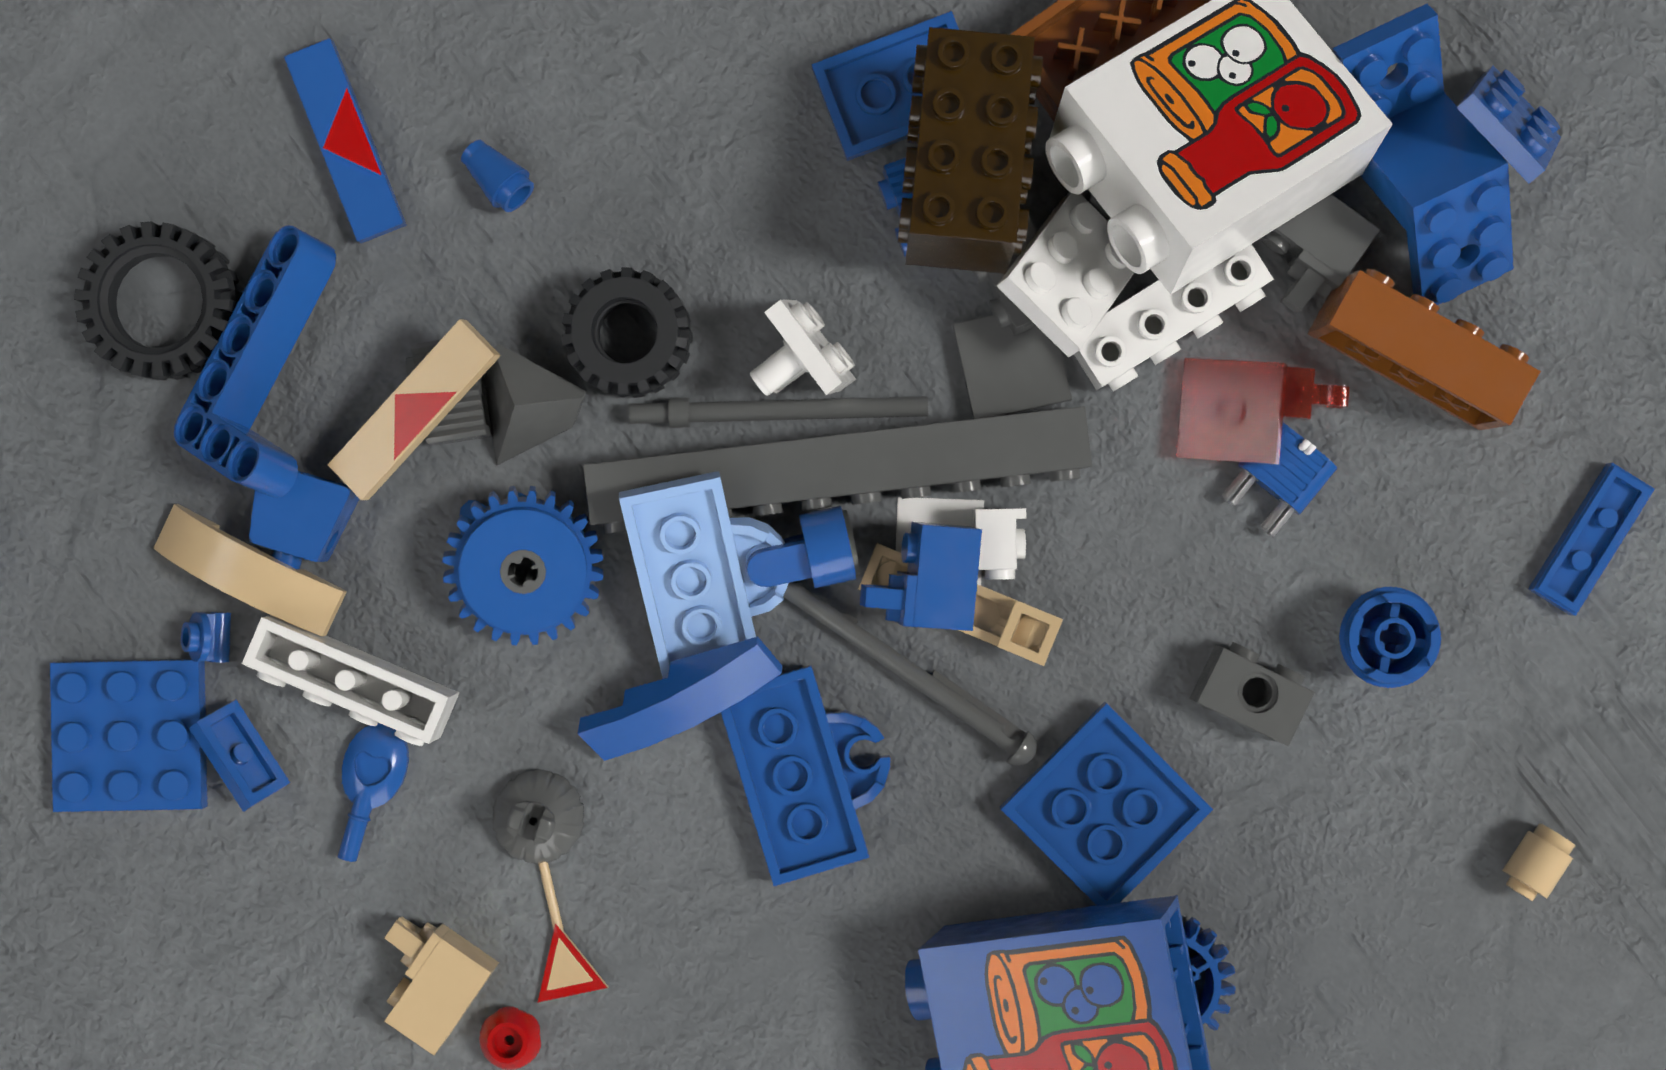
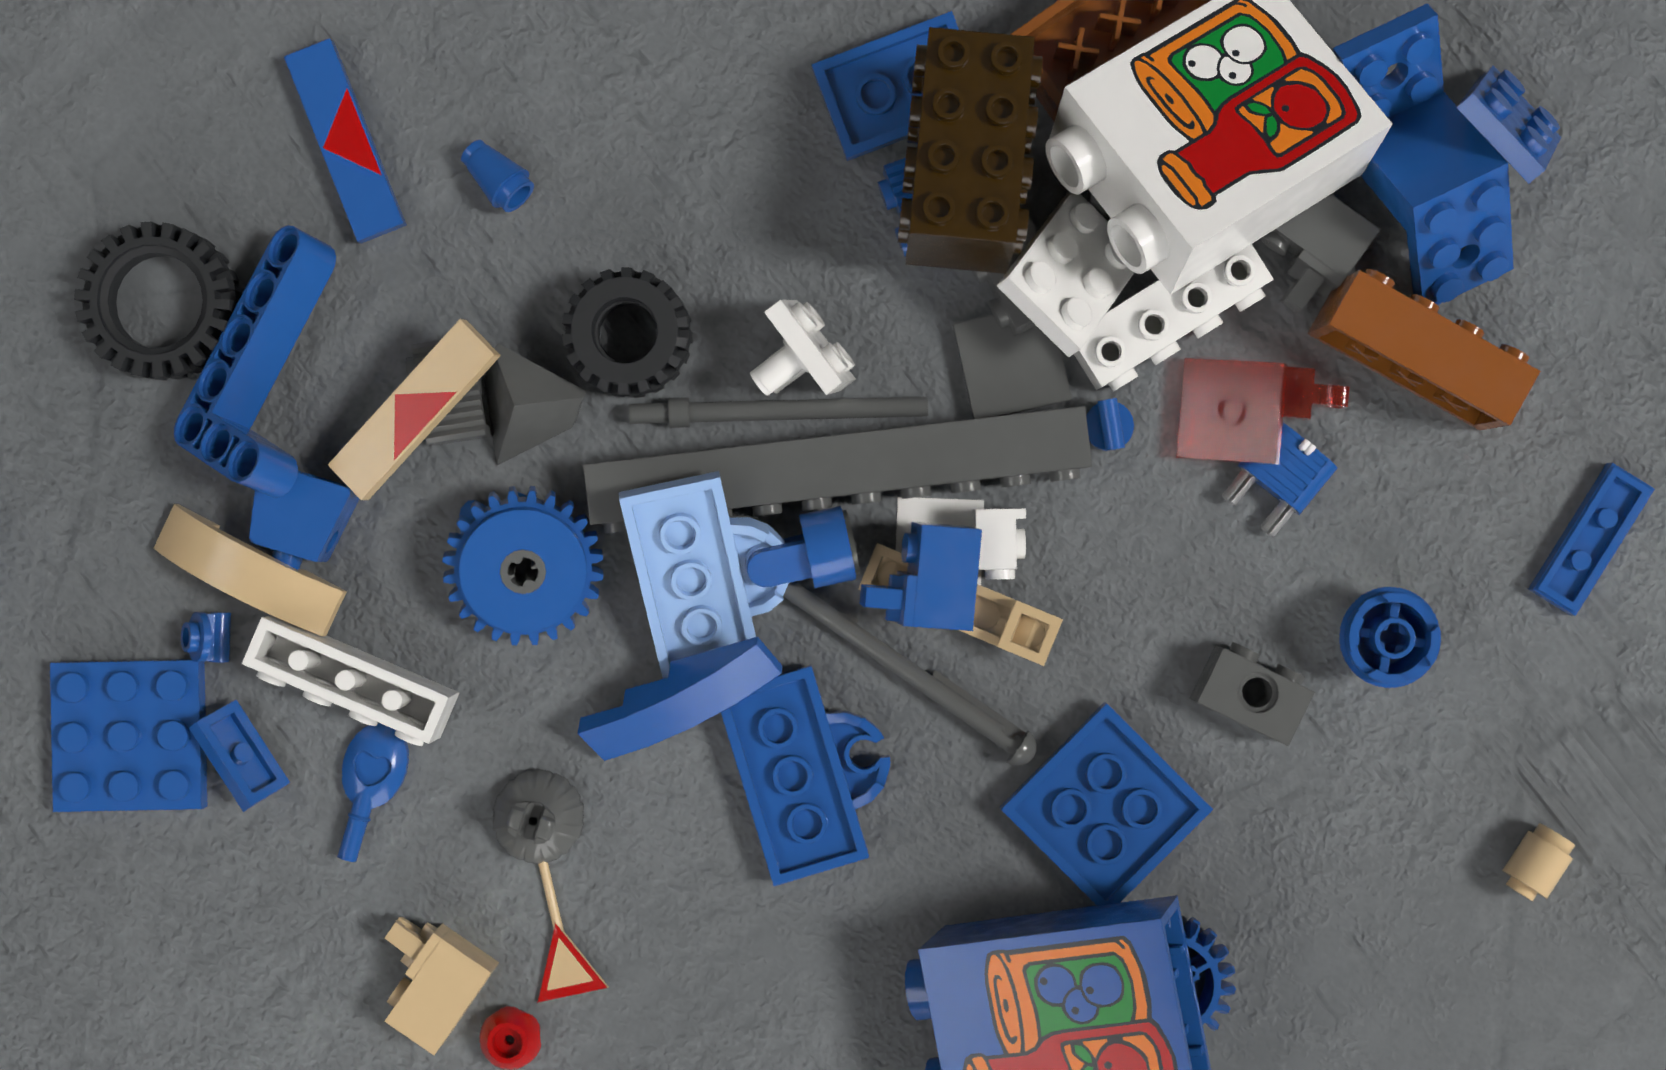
none -> blue plate [1086,398,1134,451]

